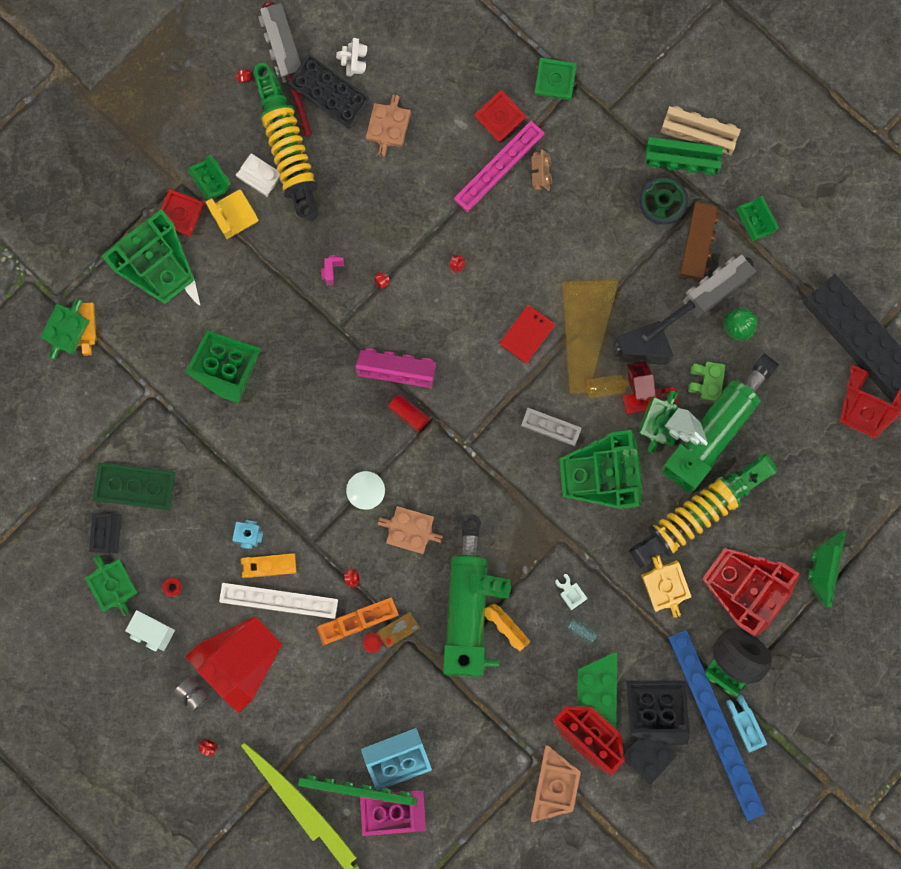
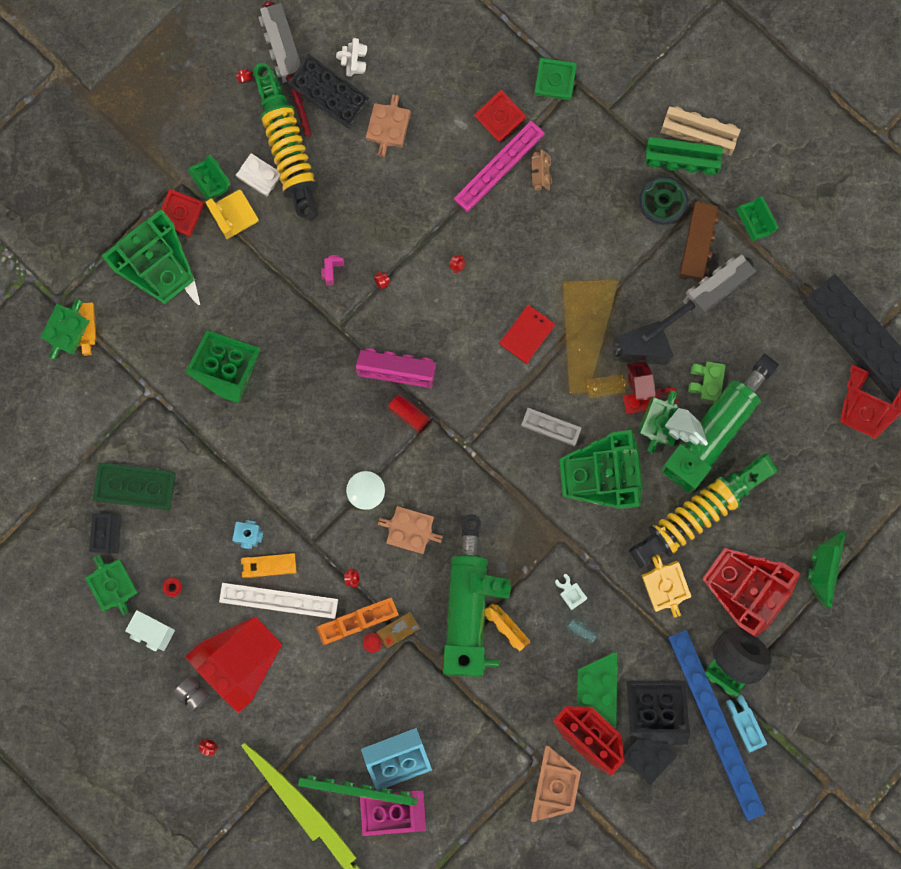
green hair [723,307,758,341] -> none

